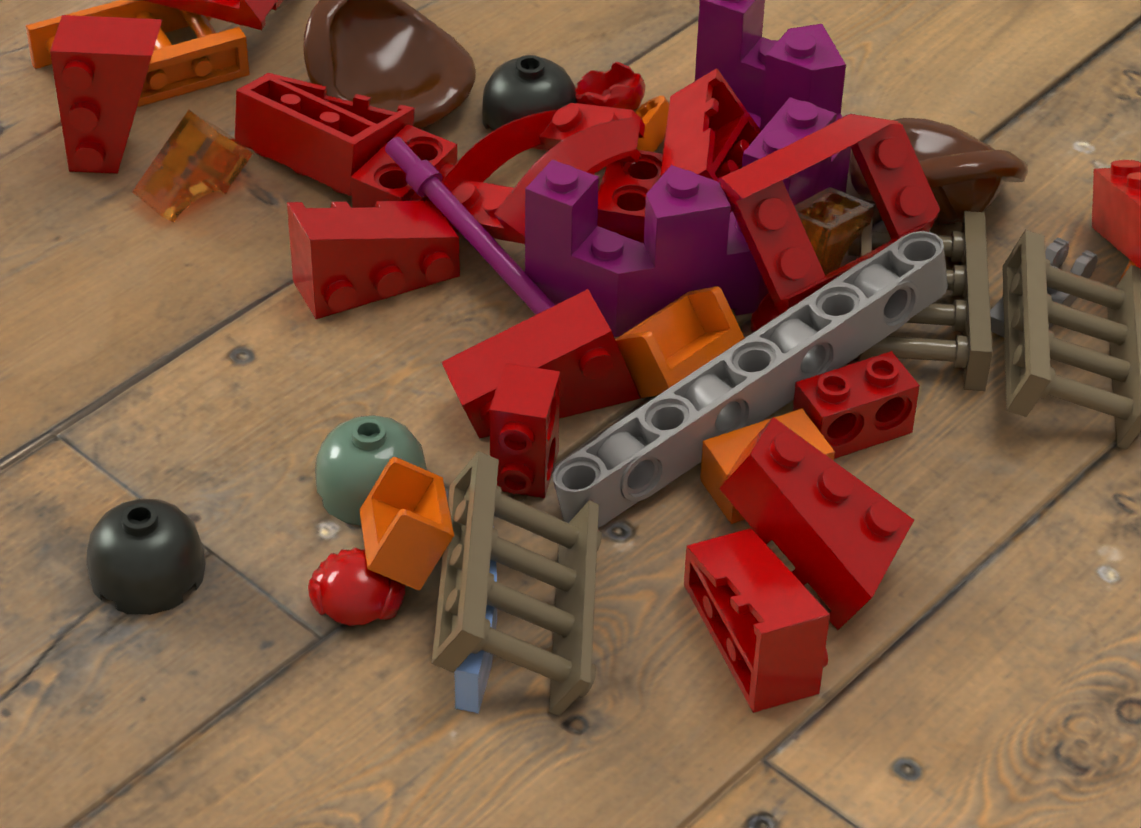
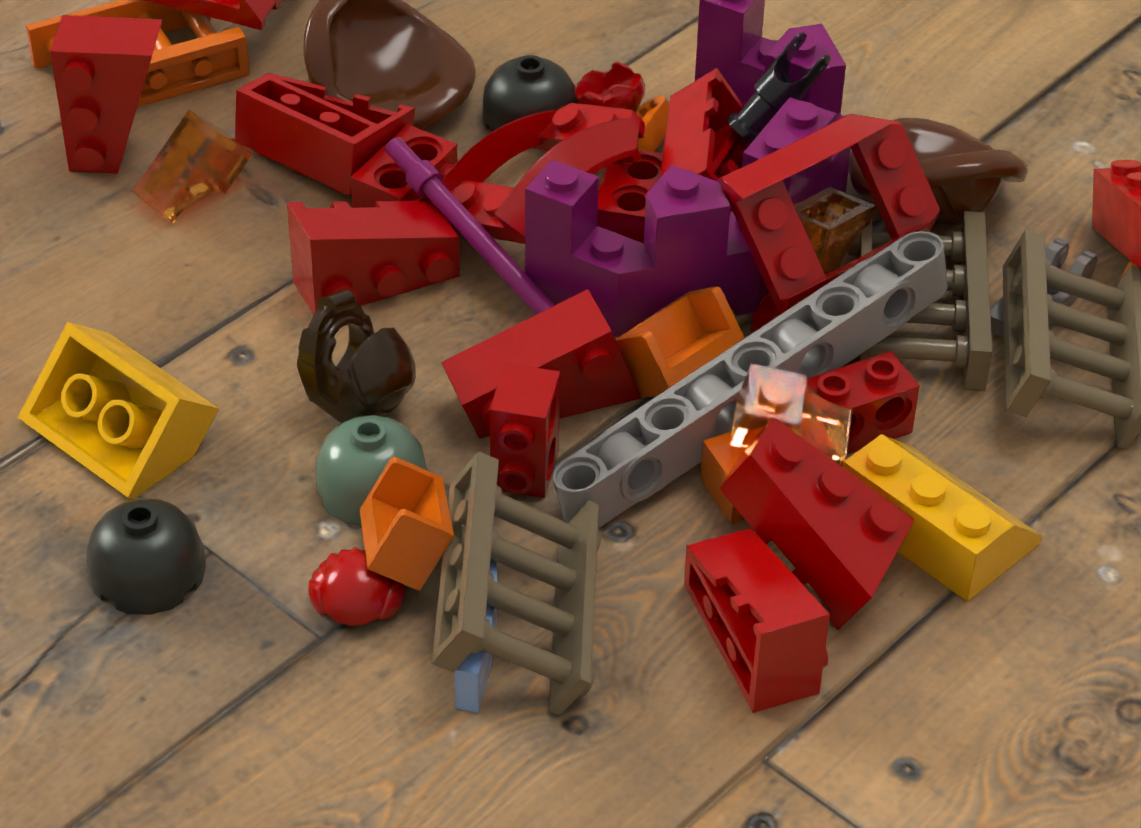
none -> yellow slope [17,322,219,499]
none -> dark brown helmet [297,290,416,423]
none -> black piece [727,32,831,143]
none -> clear orange arch [730,363,852,467]
none -> yellow slope [843,434,1042,602]

